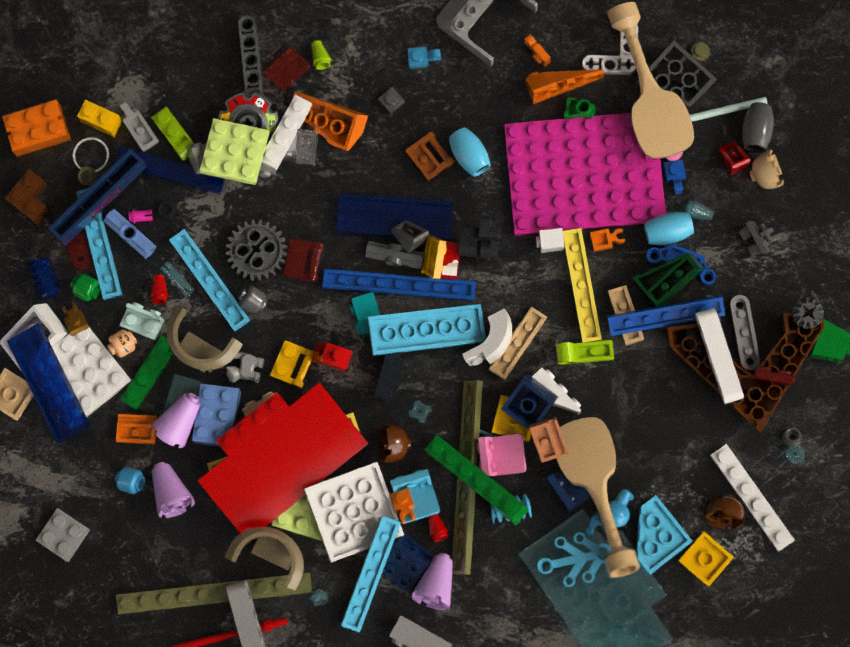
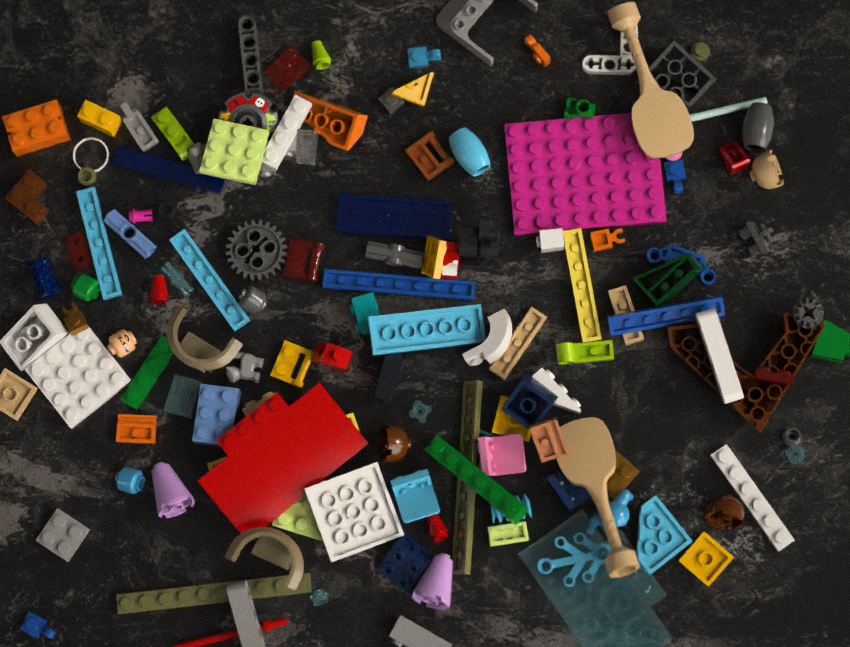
clear blue plate [7,323,91,444] -> none
dark blue brick [48,148,147,246] -> none
light aqua bracket [119,302,164,341] -> none
lavender cone [151,393,200,448] -> none
medium azure plate [341,515,401,632] -> none
orange plate [390,488,415,524] -> none
dark grey slope [391,220,429,253] -> none
orange wedge [525,69,604,104] -> none
medium azure piece [644,212,694,245] -> none
clear light blue cone [685,200,714,221] -> none
light grey plate [730,295,760,371] -> none
none -> blue plate [20,612,56,639]
none -> yellow tile [391,72,434,106]
none -> yellowish green plate [487,521,529,547]
none -> pearl gold wing [607,450,640,500]

